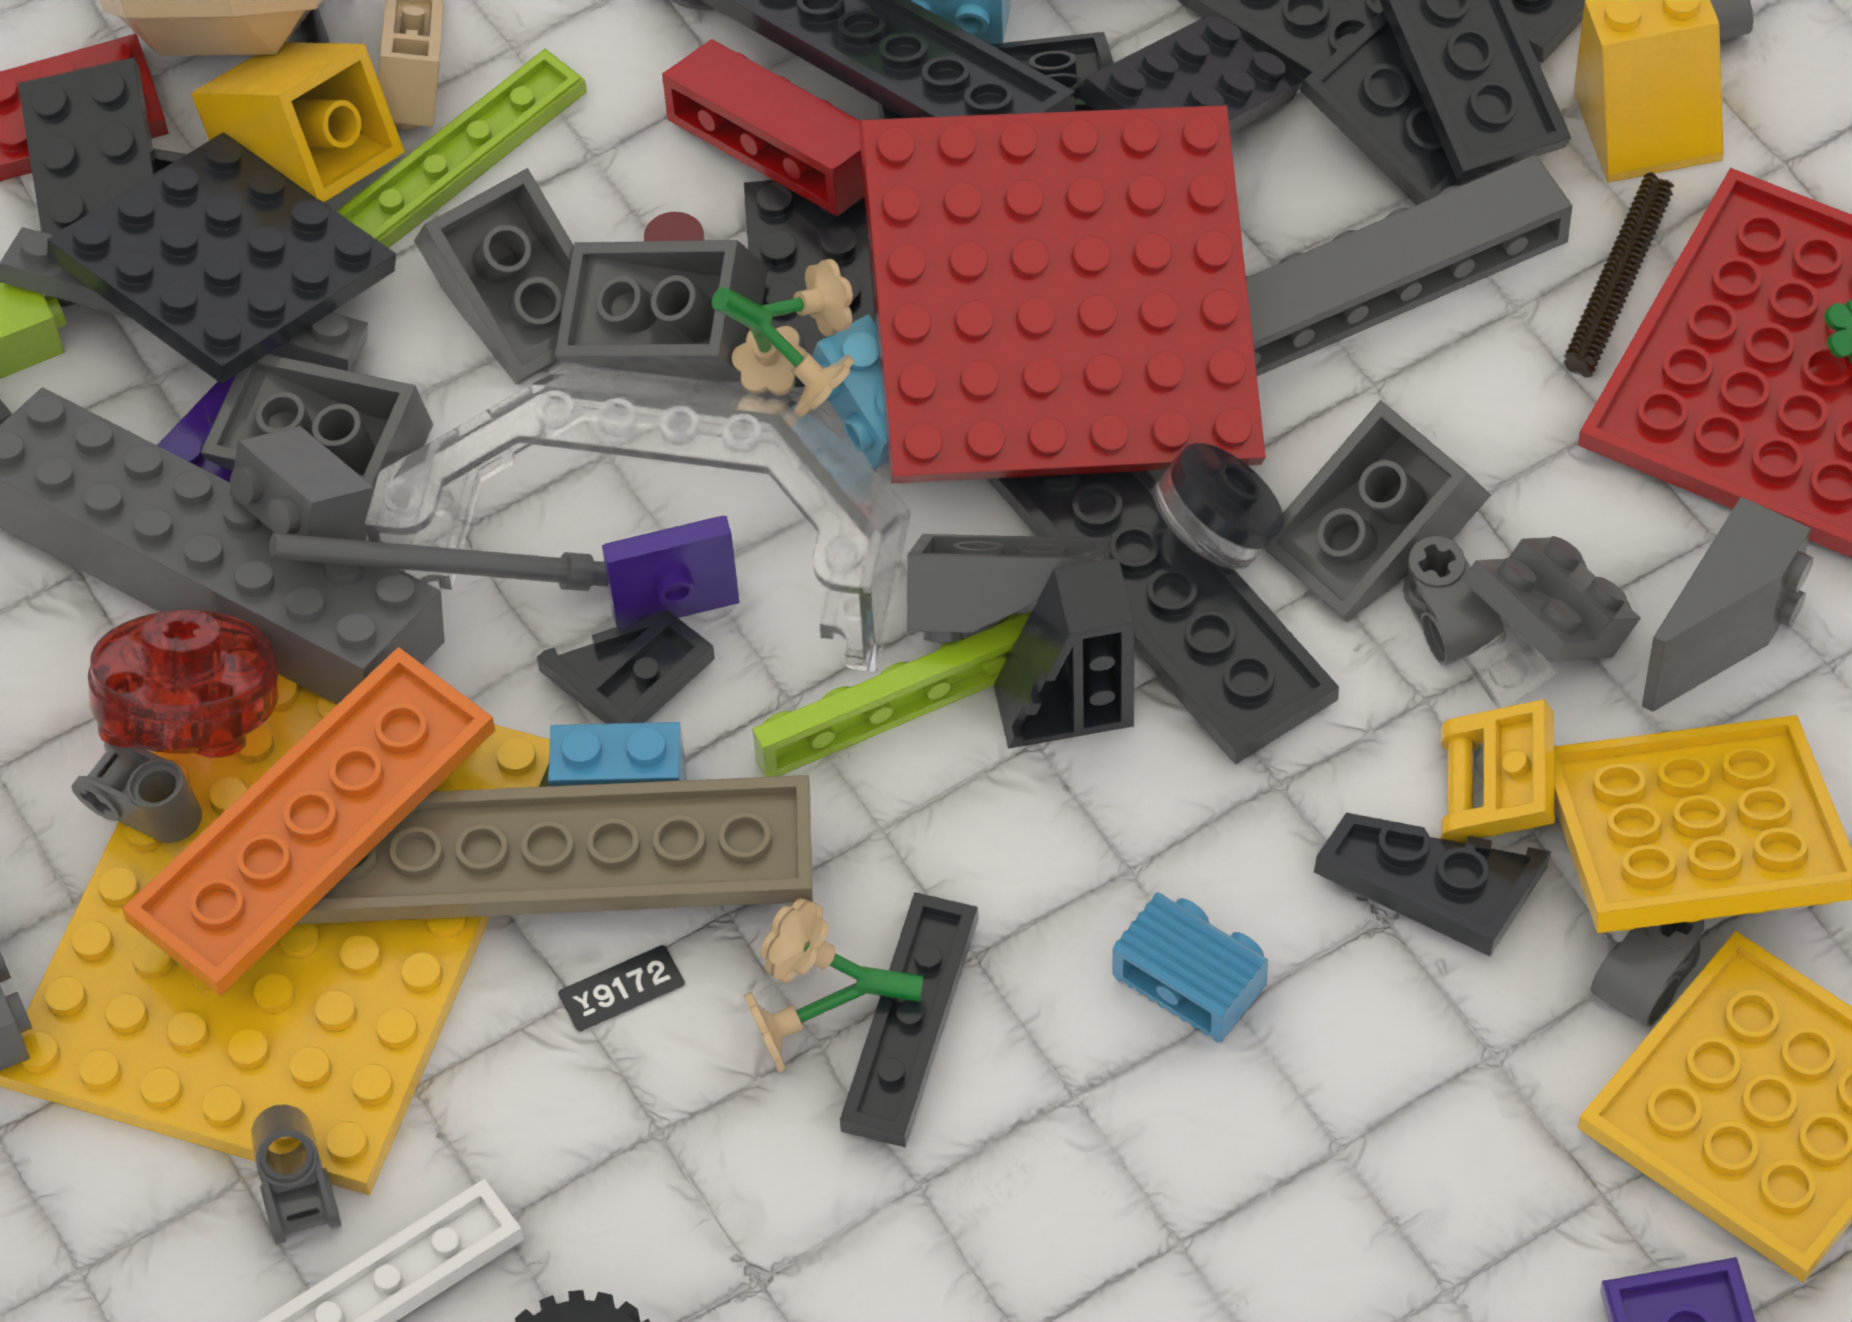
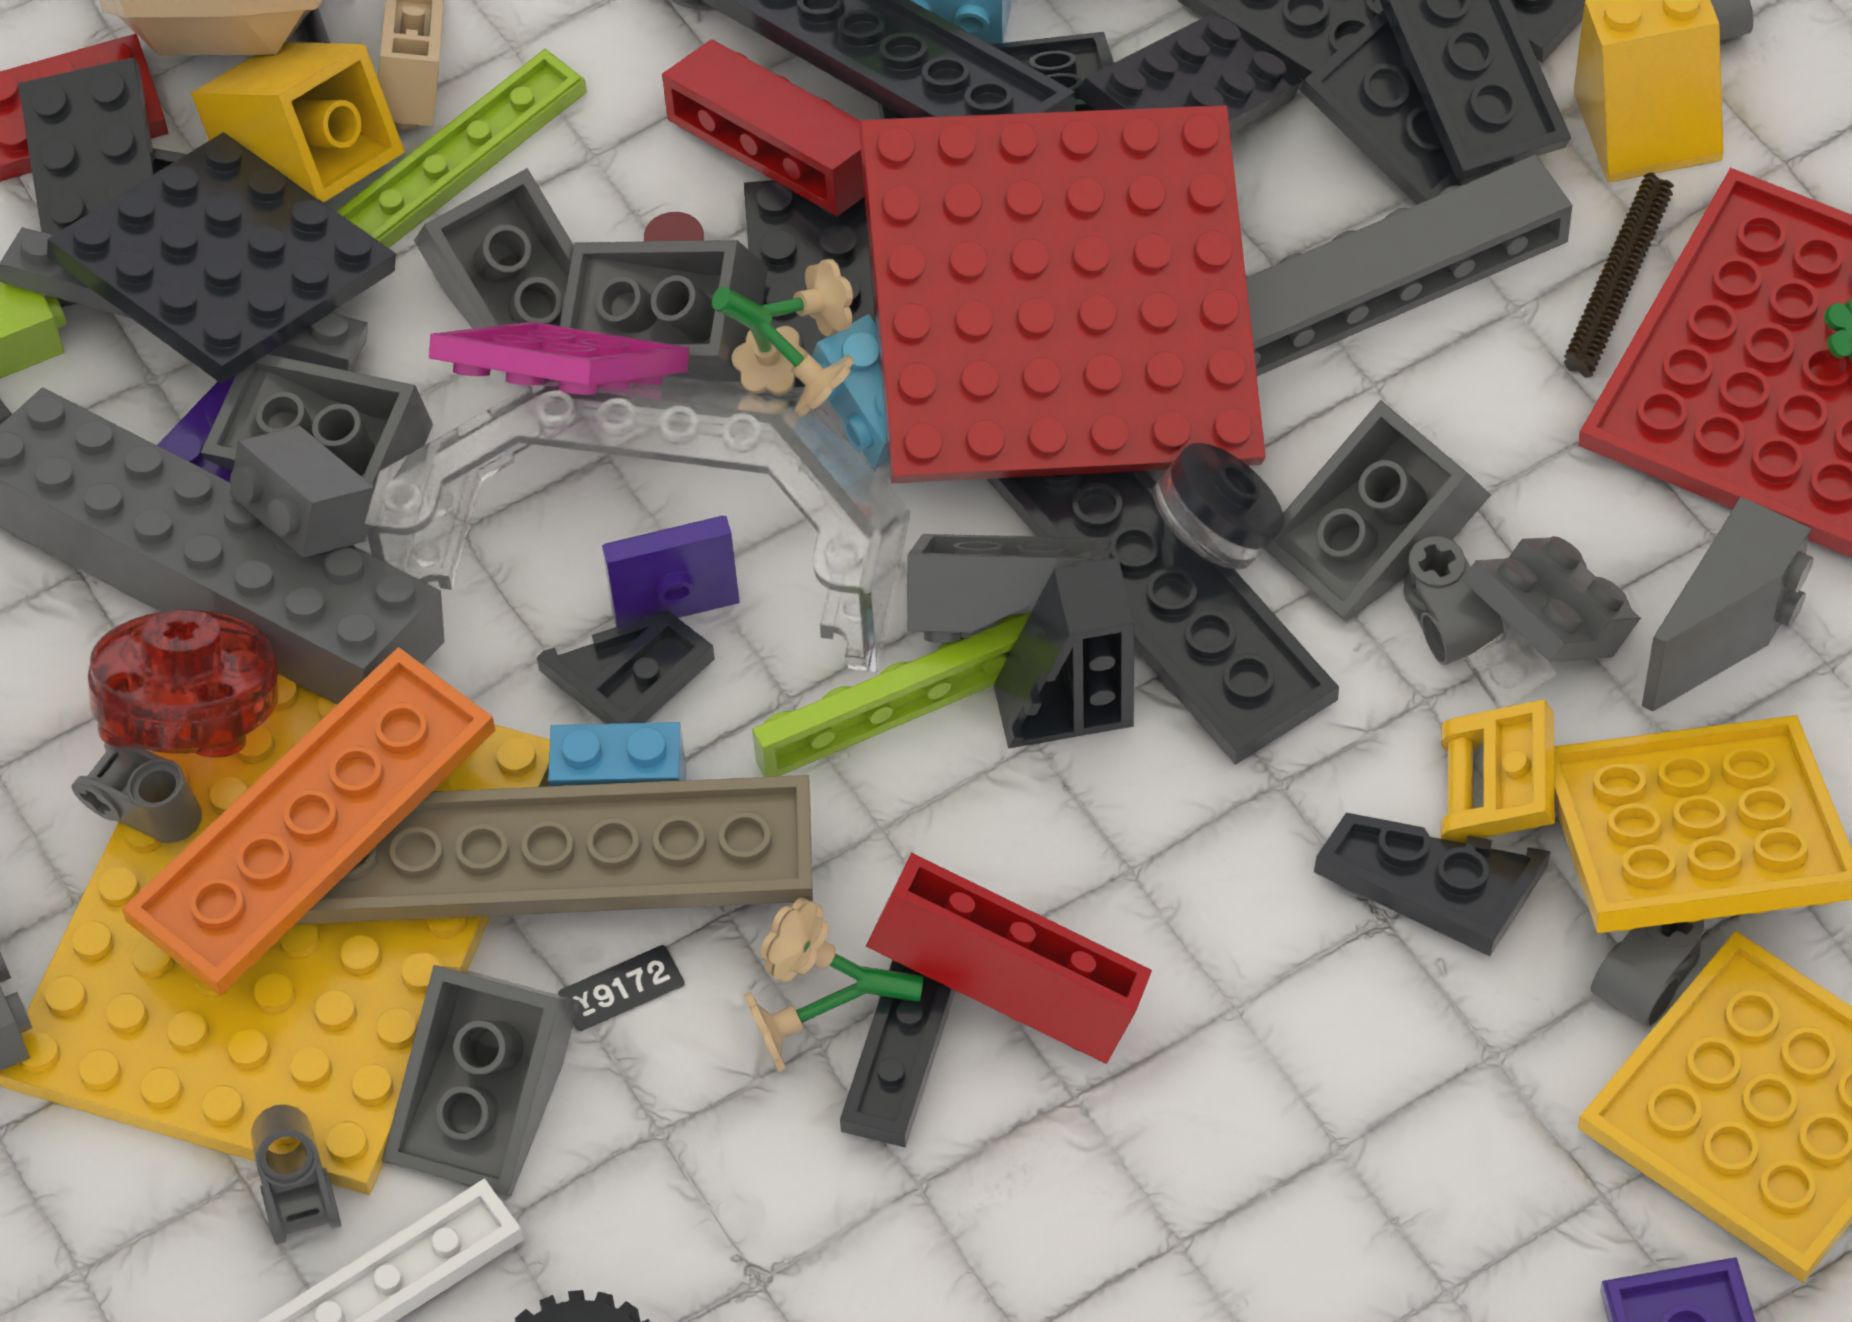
dark grey bar [269,533,608,591] -> none
dark azure brick [1112,892,1268,1042] -> none
none -> dark grey slope [382,965,580,1196]
none -> dark pink plate [429,322,690,395]
none -> red brick [865,852,1152,1064]

